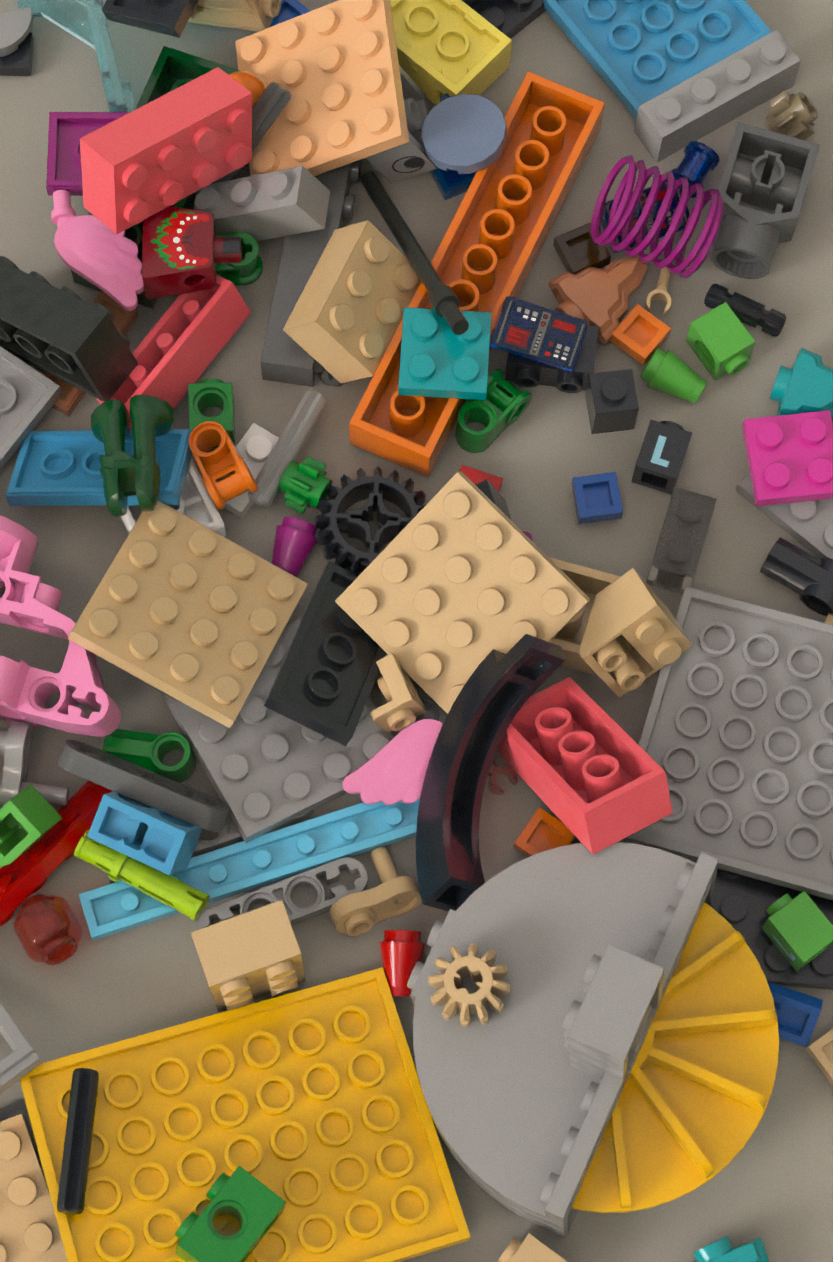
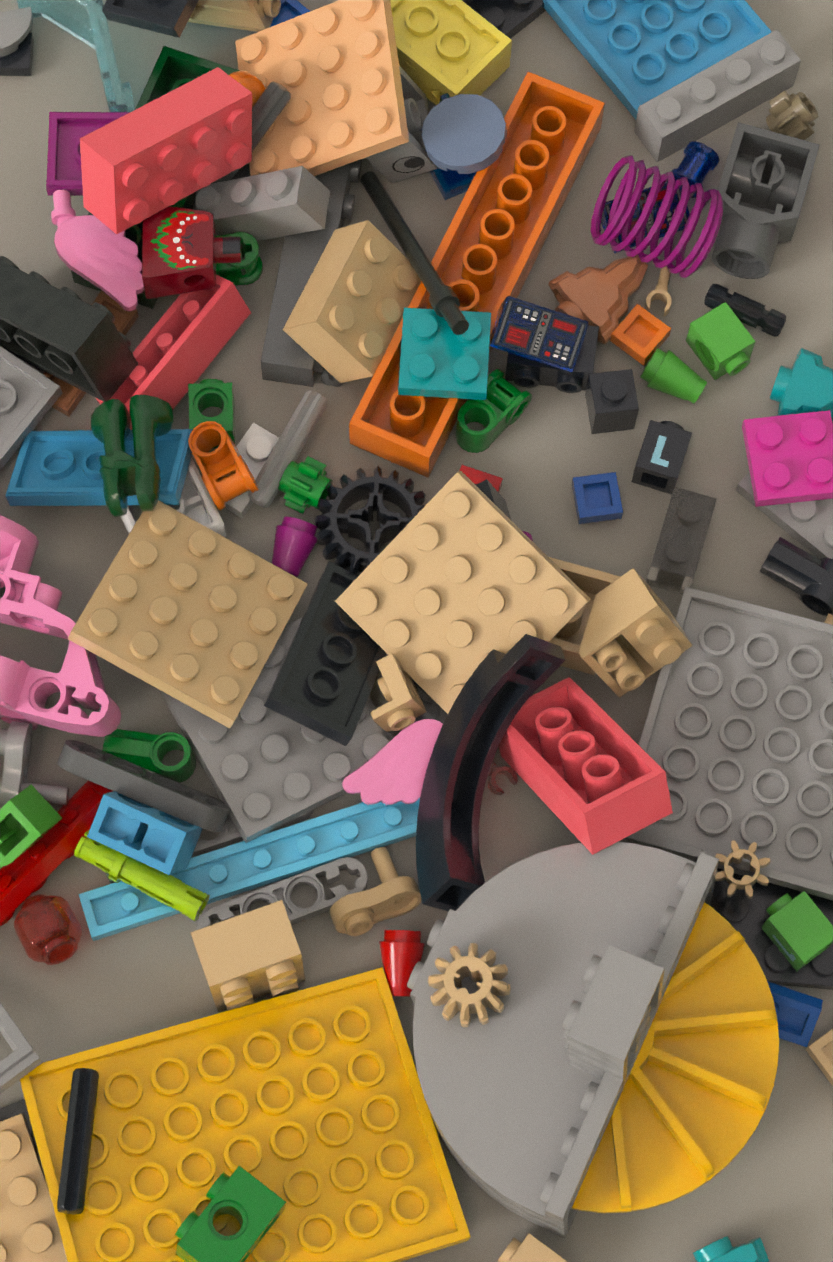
orange plate [513,807,576,857] -> none
dark brown plate [553,222,611,274] -> none
none -> tan gear [715,840,771,899]

